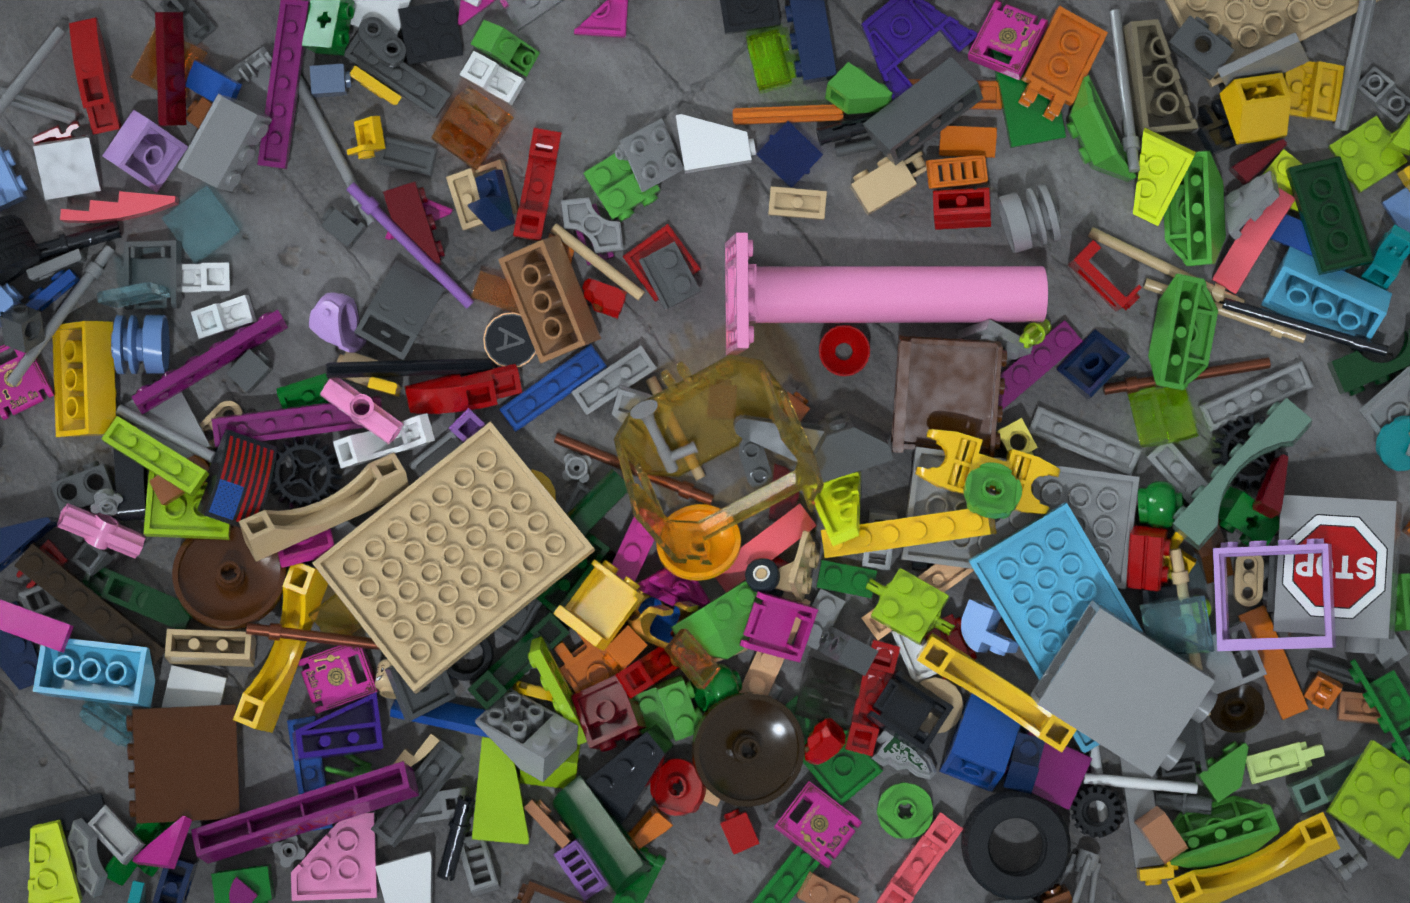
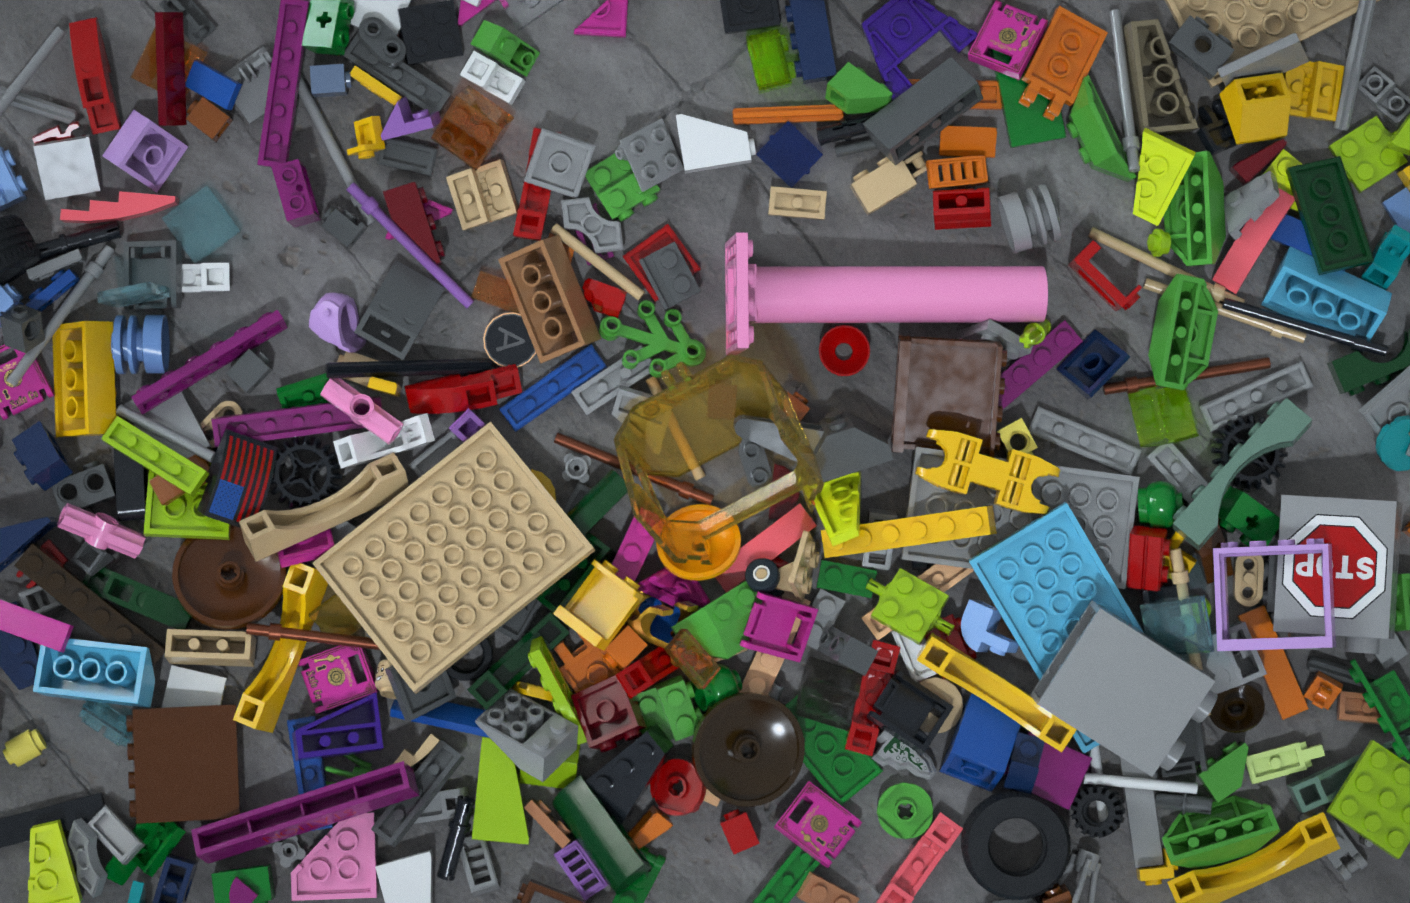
light grey plate [90,489,123,516] -> none
dark pink tile [132,816,192,869] -> none
light grey slope [177,94,272,192] -> none
white slope [191,295,257,339] -> none
dark blue slope [468,170,515,232] -> none
light grey piece [630,400,698,473] -> none
red rock [804,718,846,765] -> none
bright green plate [963,462,1022,519] -> none
nougat slope [1134,806,1188,864] -> none
dark red slope [1252,454,1288,518] -> none
none -> light yellow brick [2,728,47,767]
none -> dark blue brick [12,421,73,491]
none -> magenta window [271,159,321,228]
none -> medium lavender slope [381,97,442,141]
none -> light grey tile [524,127,596,199]
none -> bright green plant [599,300,706,378]
none -> lime plate [1147,229,1171,257]

